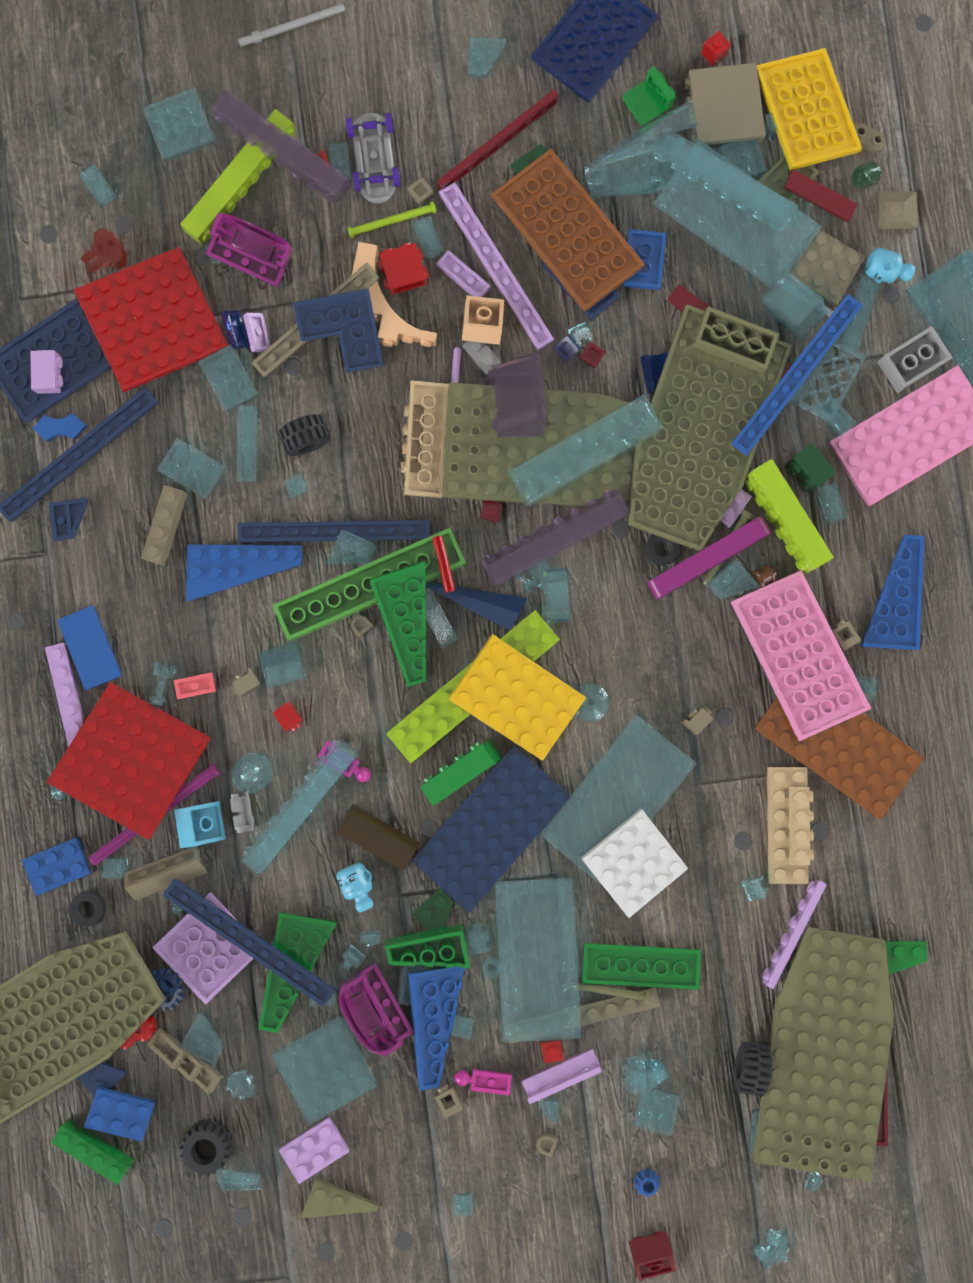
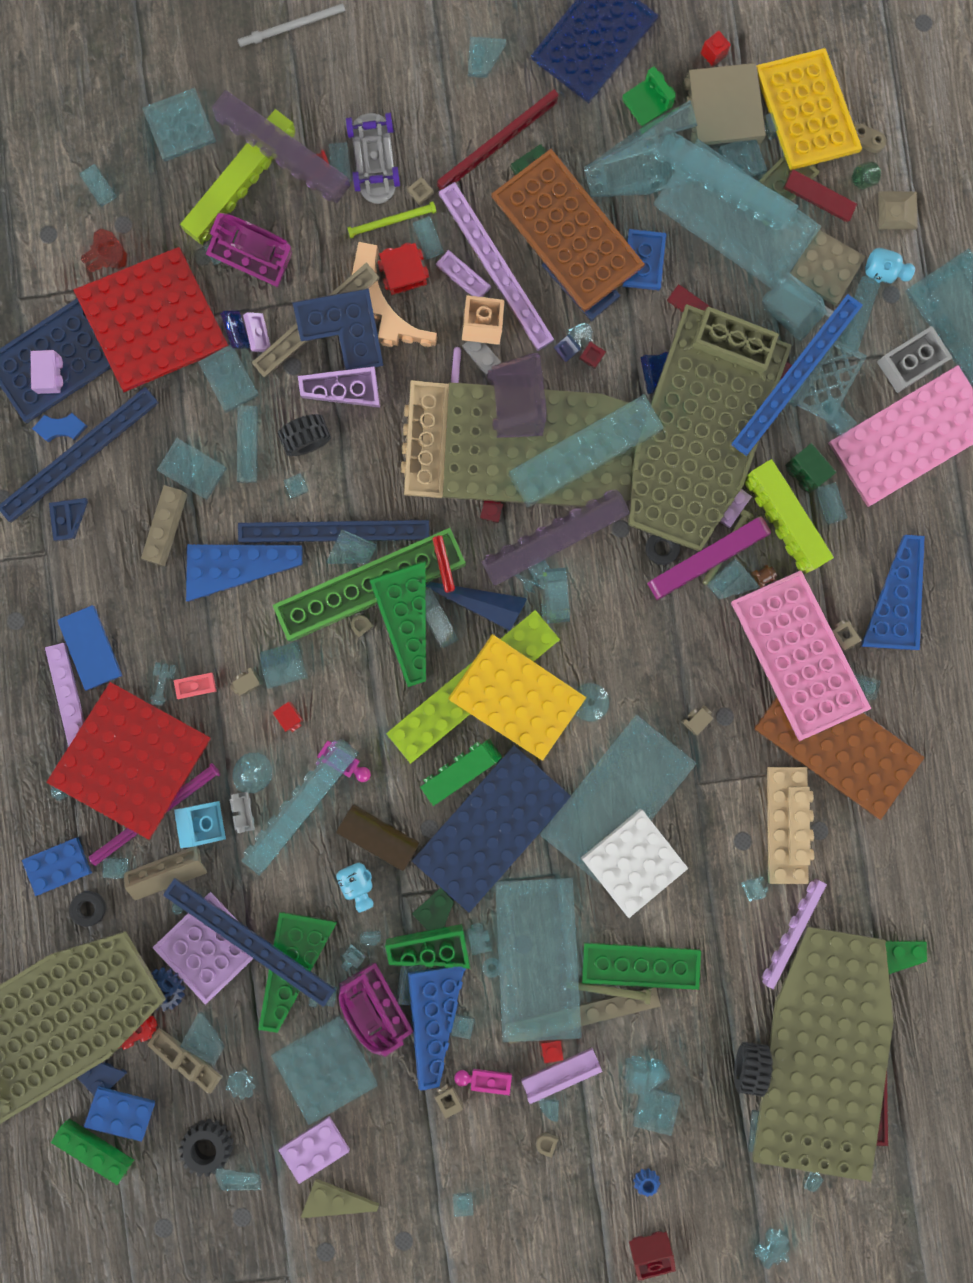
none -> lavender wedge [298,367,380,408]

